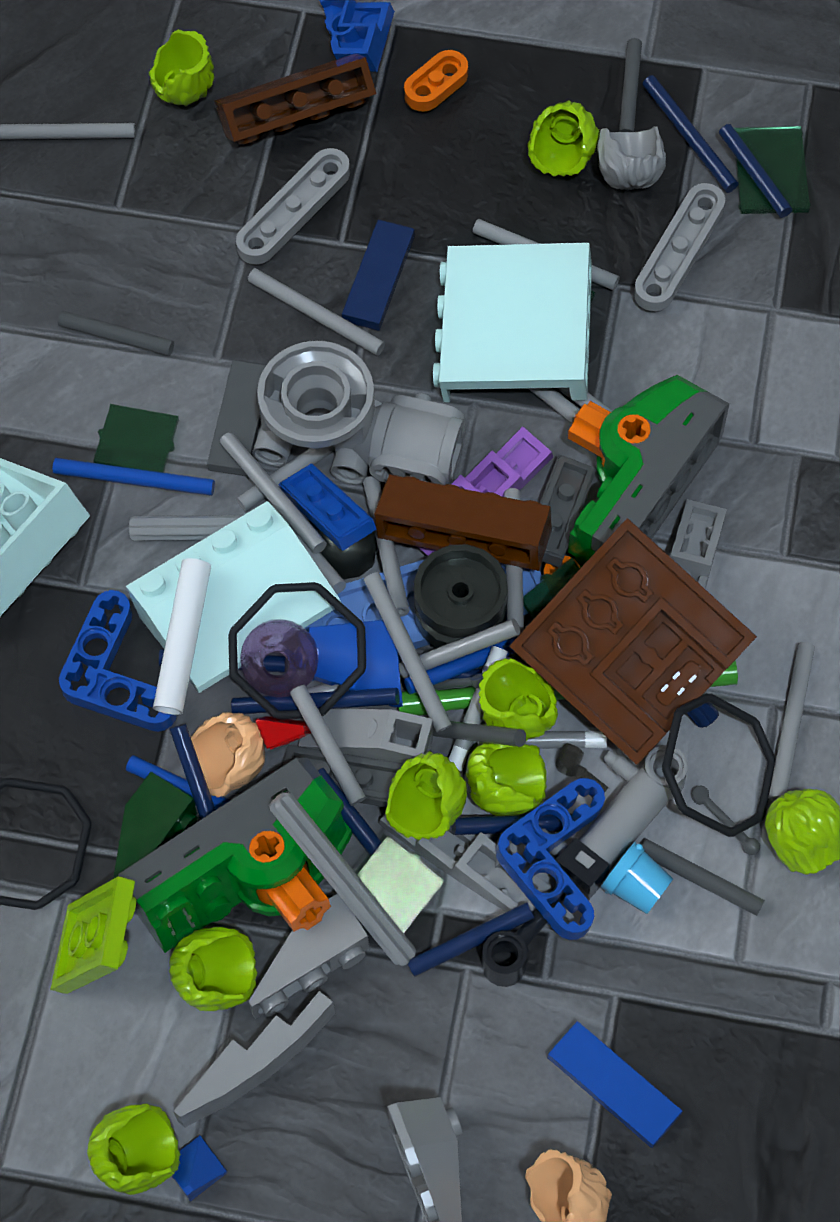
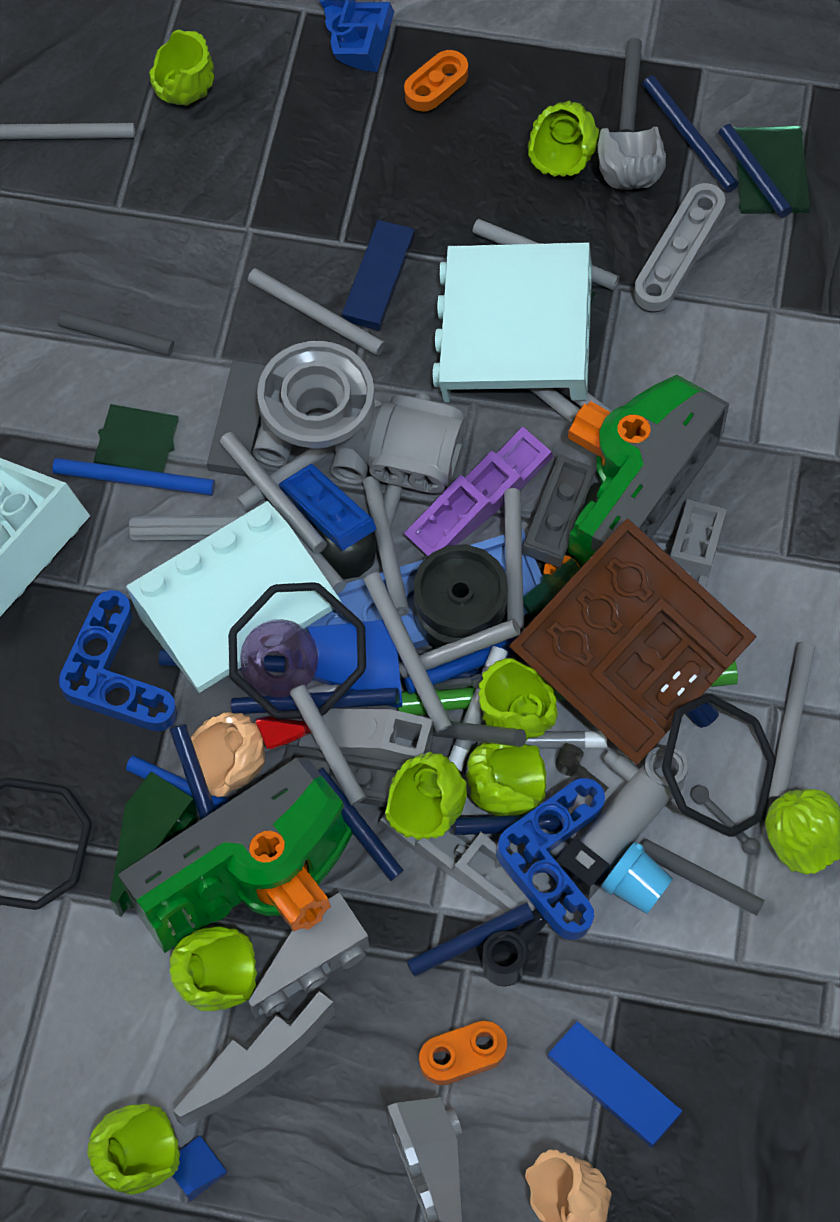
lime plate [50,876,136,994] -> none
white piece [153,558,211,715] -> none
reddish brown brick [214,54,376,144] -> none
light grey plate [236,148,350,265] -> none
light grey axle [269,792,416,966] -> none
clear green piece [357,836,445,933] -> none
reddish brown brick [374,474,552,571] -> none
none -> orange plate [419,1021,507,1085]

